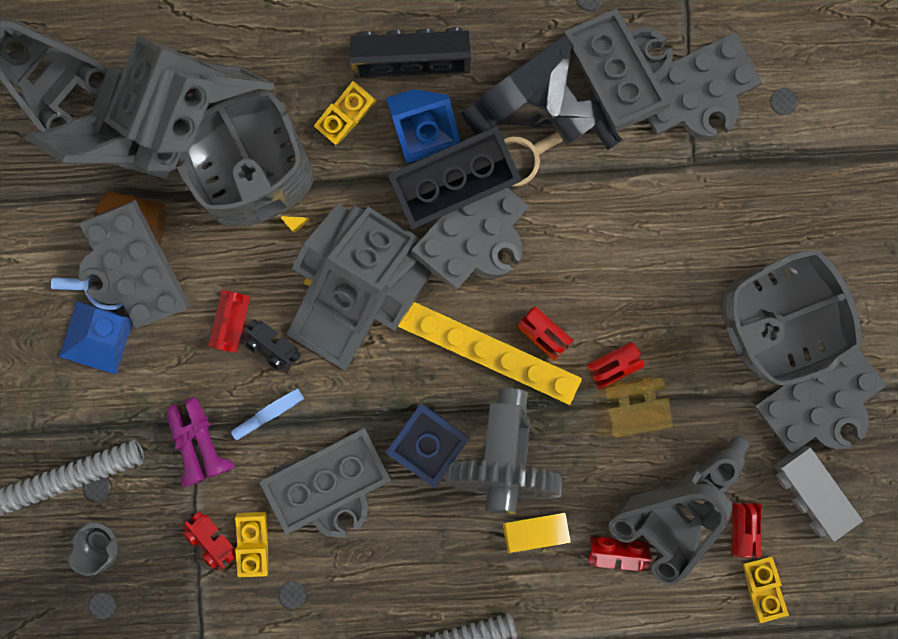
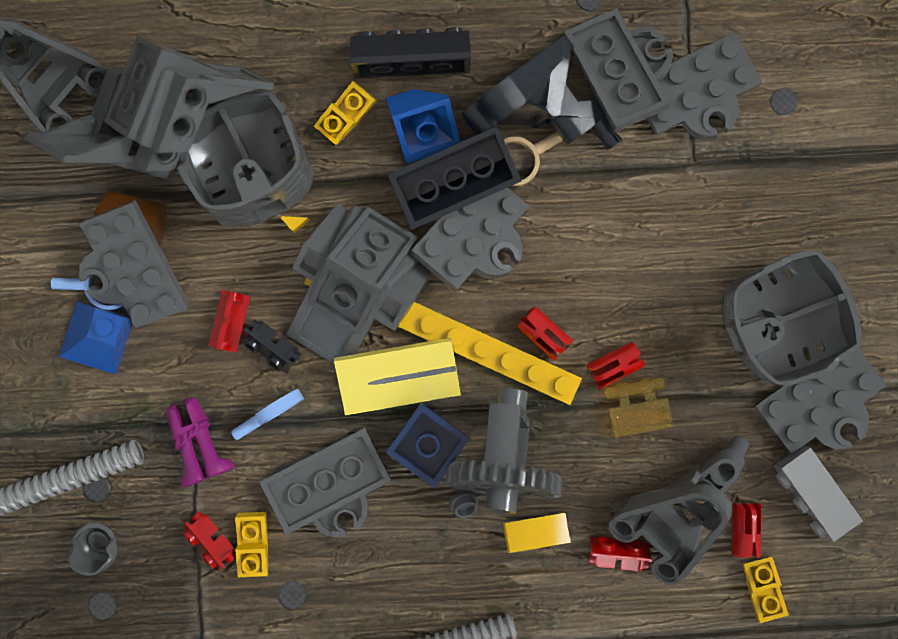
none -> light yellow tile [334,338,461,415]
none -> dark grey plate [449,491,479,518]

